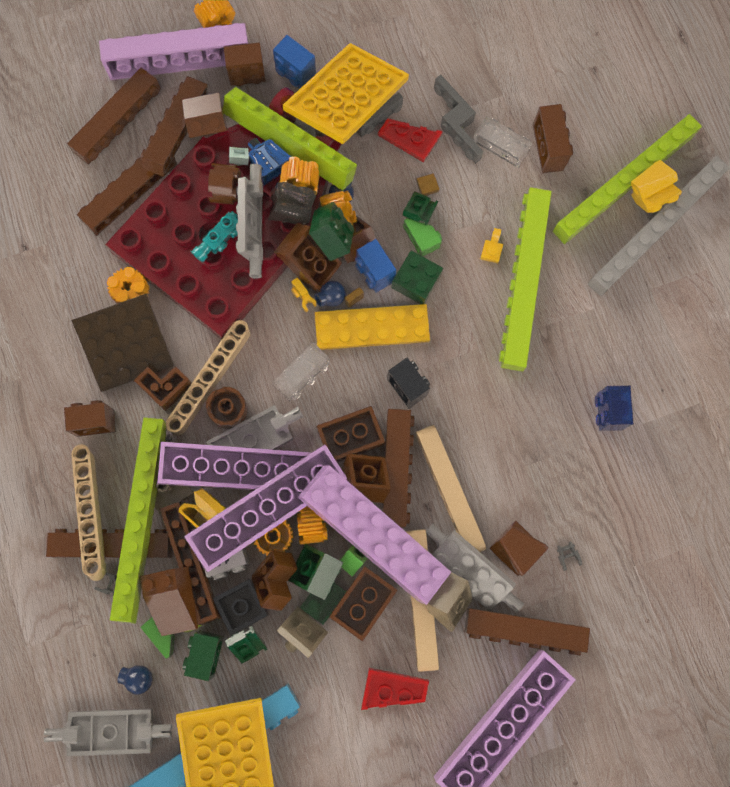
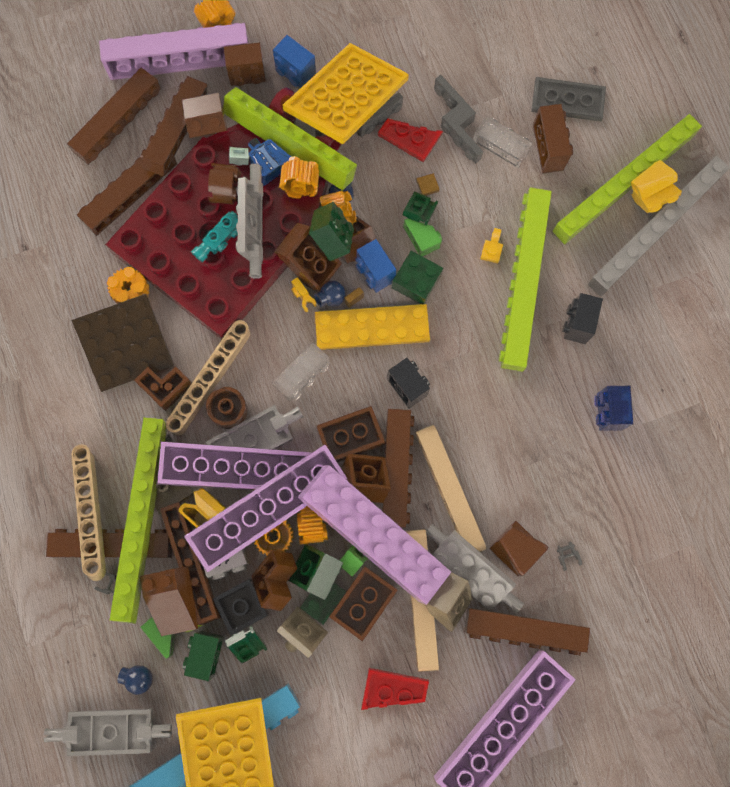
reddish brown brick [64,400,116,437] -> none
clear smoke piece [267,182,316,225] -> none
none -> dark grey tile [531,77,606,122]
none -> black brick [562,293,603,344]

